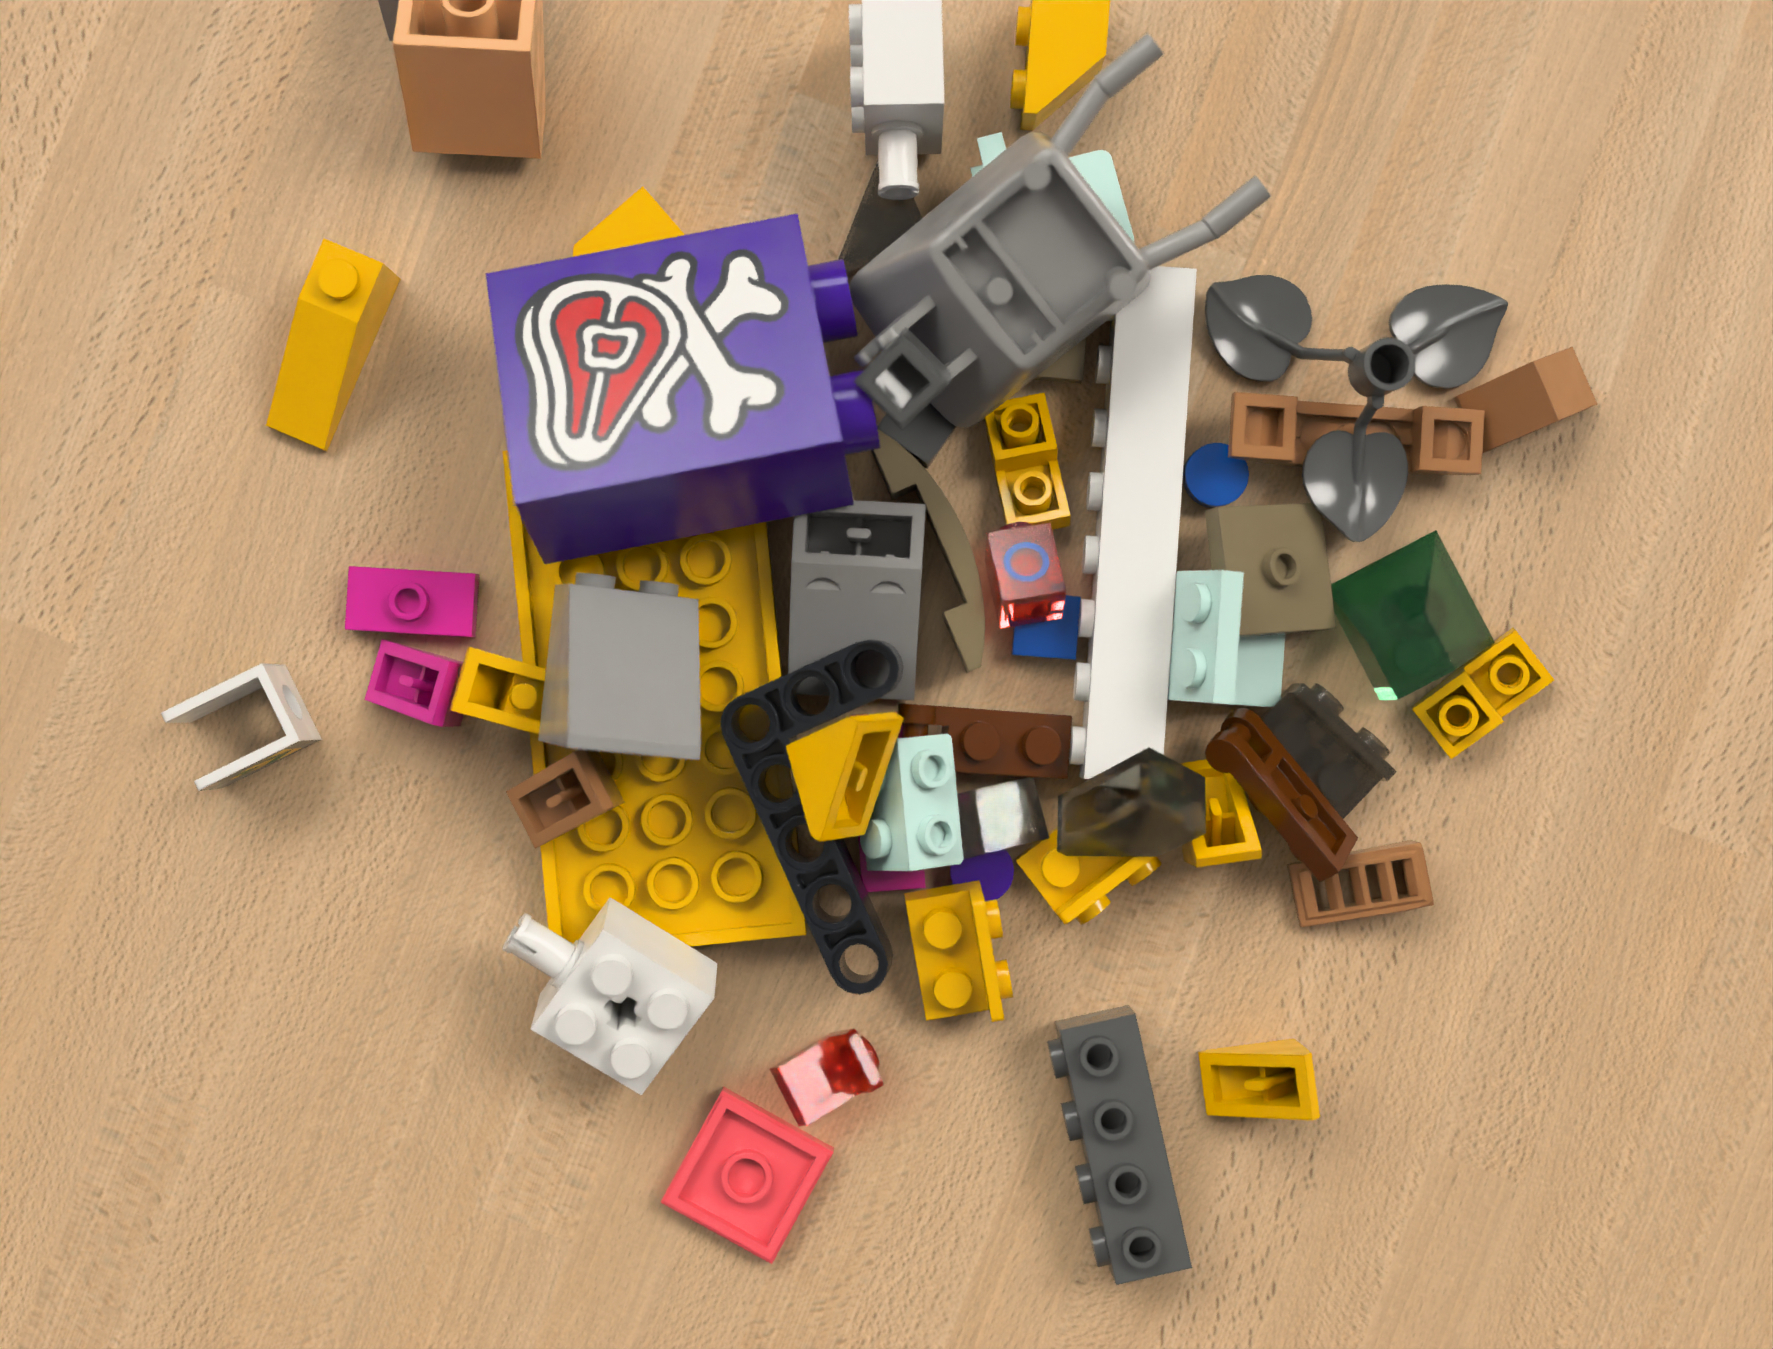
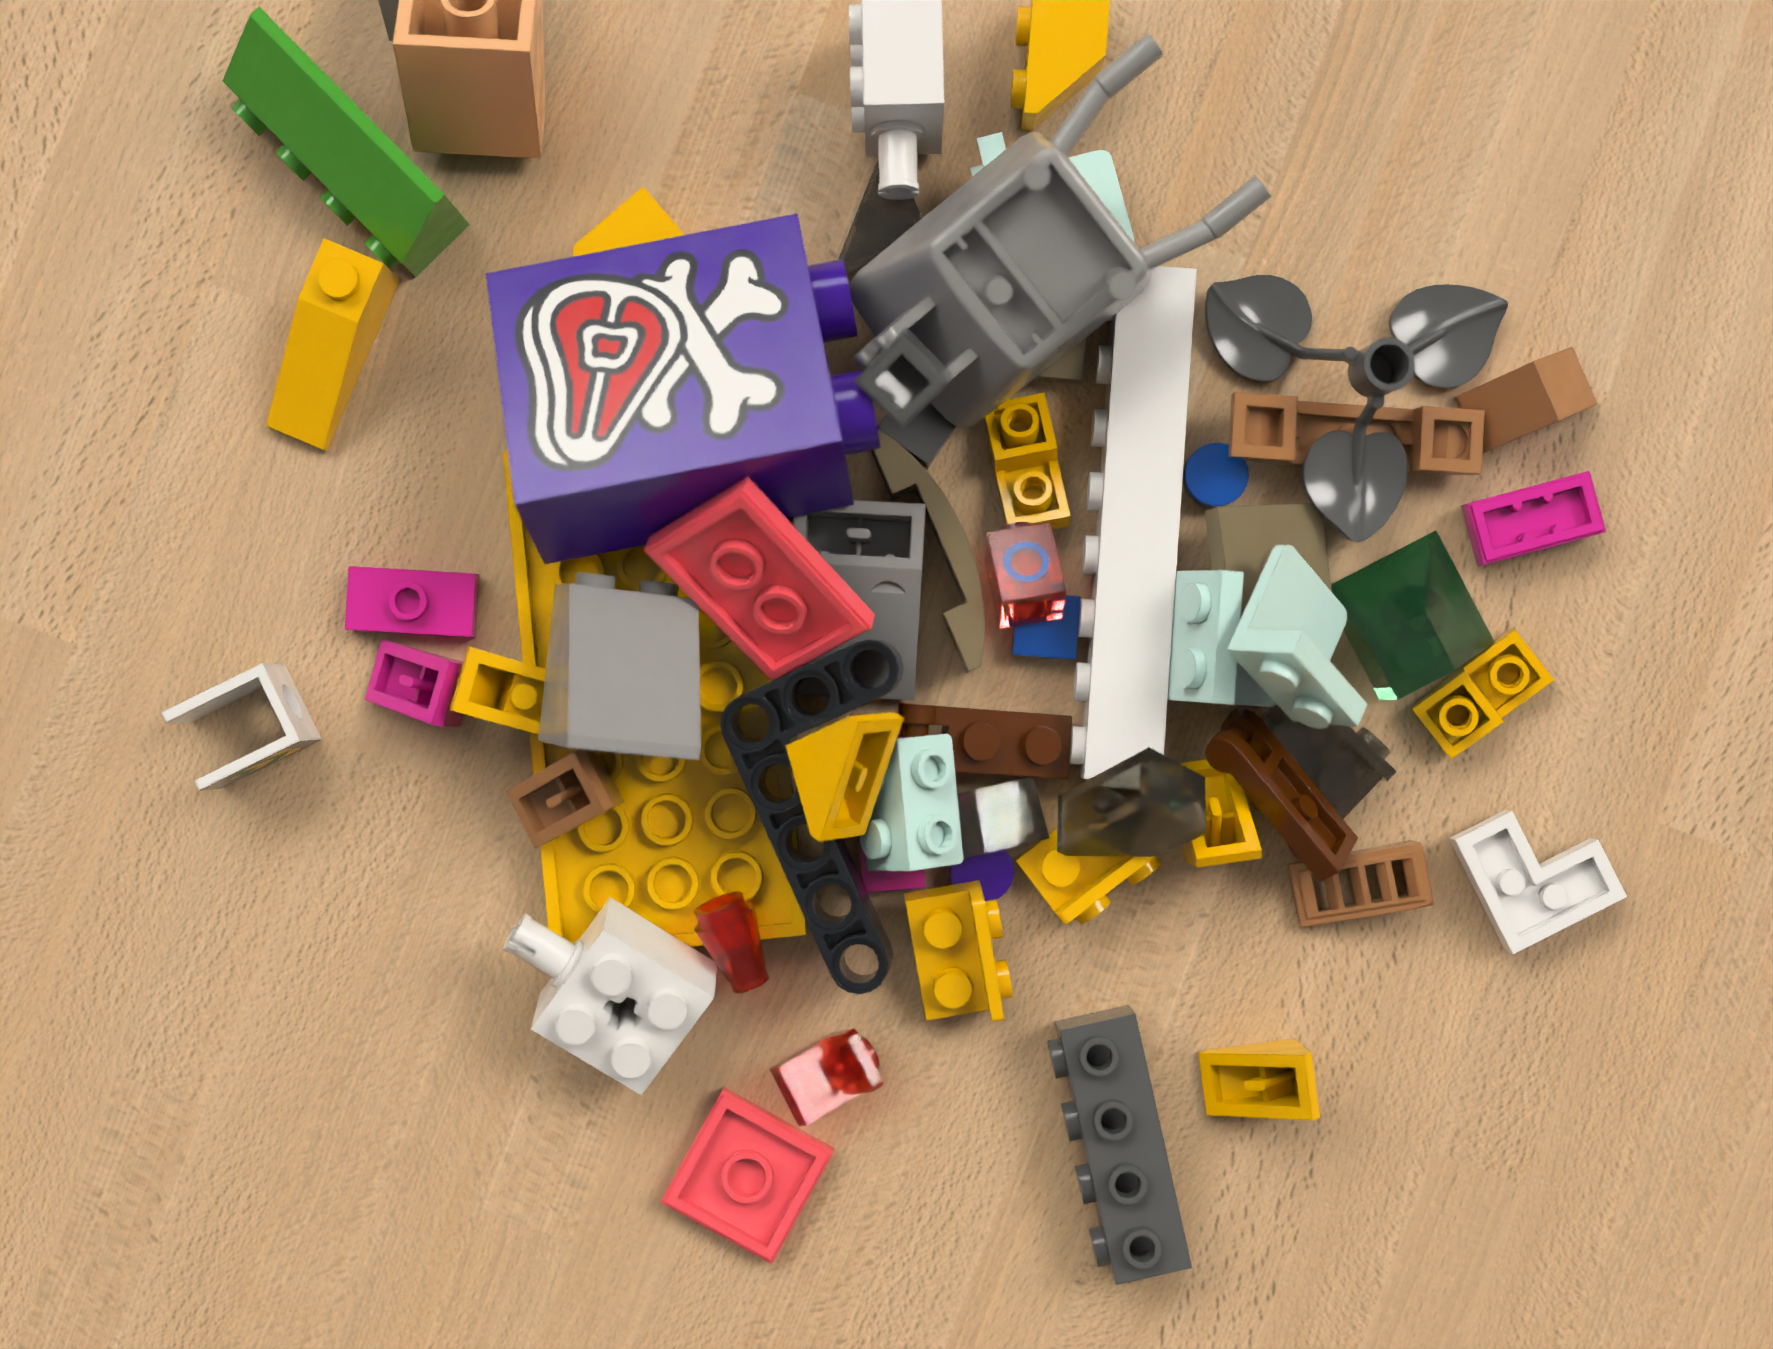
none -> bright green slope [222,7,470,277]
none -> coral tile [644,476,875,681]
none -> clear red cone [694,891,769,993]
none -> light aqua bracket [1227,545,1367,729]
none -> white plate [1449,810,1627,954]
none -> dark pink plate [1461,471,1606,567]

